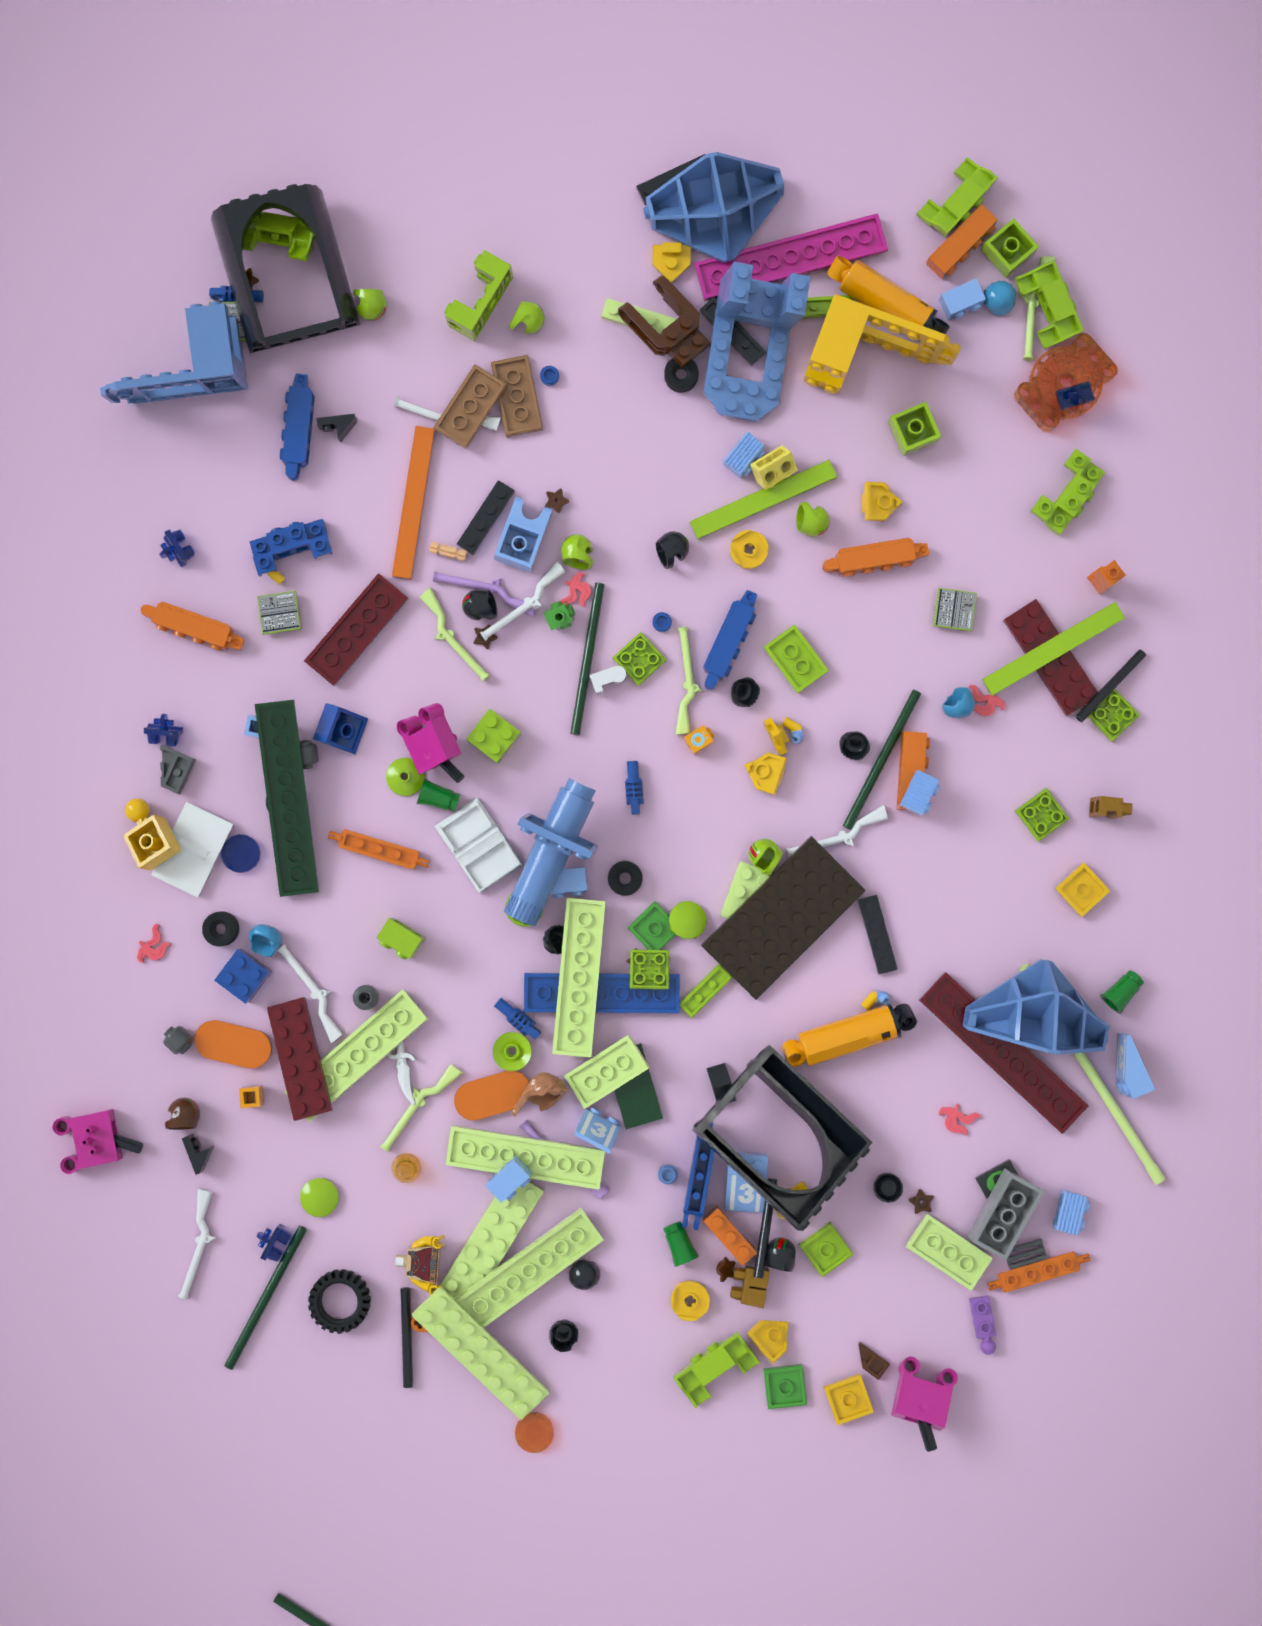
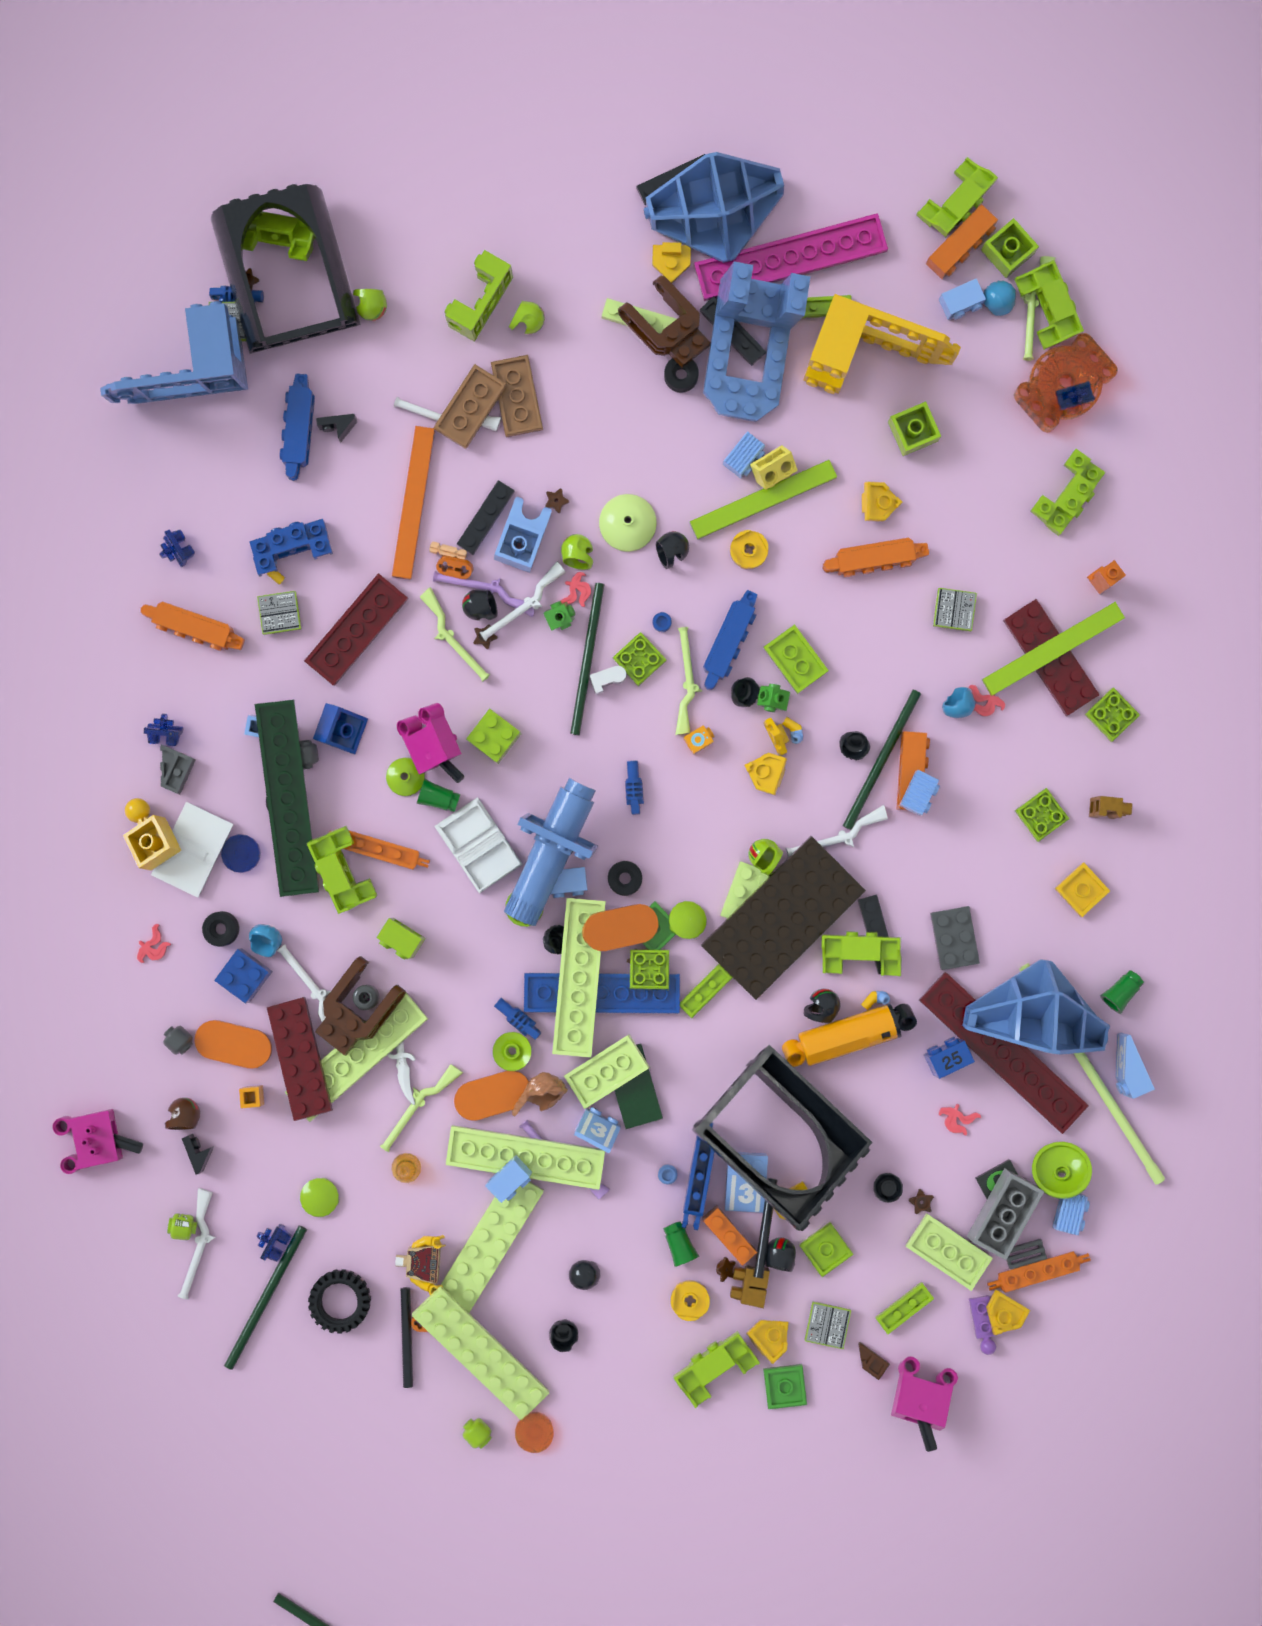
yellowish green plate [455,1208,604,1327] -> none
blue tile [540,366,559,386] -> none
black slope [706,1063,736,1103] -> none
lime helmet [796,502,830,537] -> none
yellow plate [823,1373,874,1426] -> none
light orange piece [827,255,950,334] -> none
black piece [1075,649,1146,723] -> none
none -> lime head [167,1213,197,1240]
none -> lime bracket [307,826,378,914]
none -> reddish brown plate [315,956,406,1056]
none -> orange beam [436,556,474,579]
none -> lime head [462,1418,492,1449]
none -> orange tile [582,904,658,951]
none -> yellowish green dish [599,494,657,552]
none -> bright green brick [757,683,790,712]
none -> black helmet [803,988,841,1023]
none -> light grey tile [804,1301,851,1349]
none -> lime bracket [822,931,902,976]
none -> lime plate [875,1282,934,1334]
none -> blue brick [924,1037,975,1079]
none -> dark grey plate [930,906,980,970]
none -> yellow plate [986,1290,1030,1335]
none -> lime dish [1032,1142,1092,1199]

